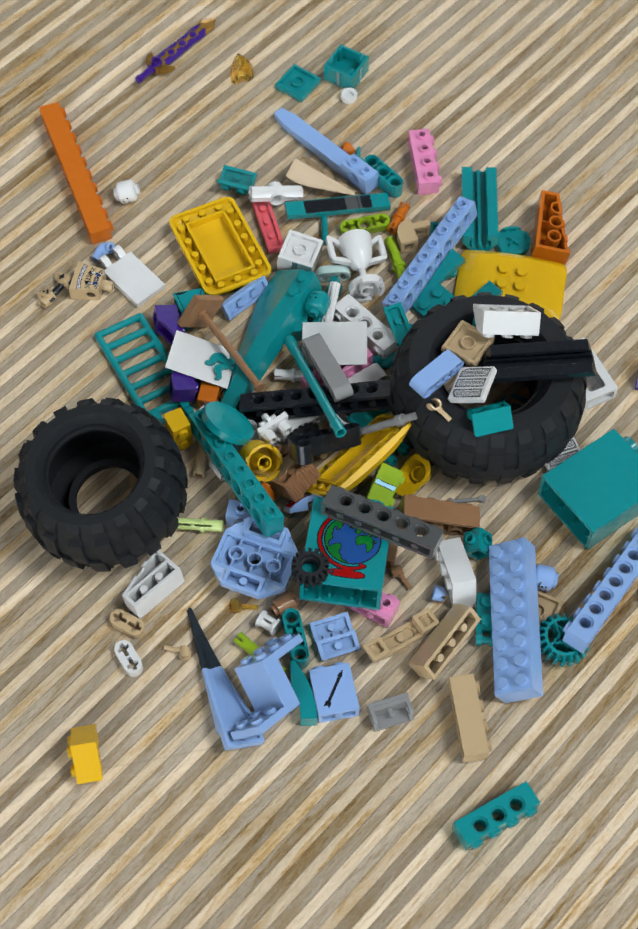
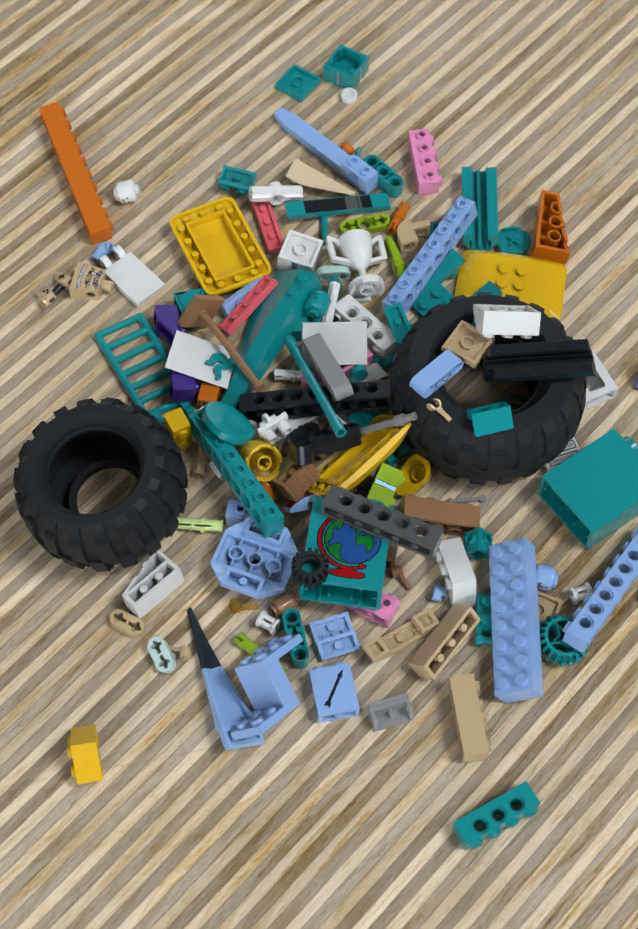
white beam [114,640,143,677] -> none
sword [135,18,215,84] -> none
clear yellow brick [231,54,254,84] -> none
teal slope [291,660,317,726] -> none
white tile [448,366,497,403] -> none
none -> light aqua beam [147,636,176,674]
none -> coral tile [218,275,279,336]
none -> teal tile [349,365,368,383]
none -> white bush [568,582,593,605]

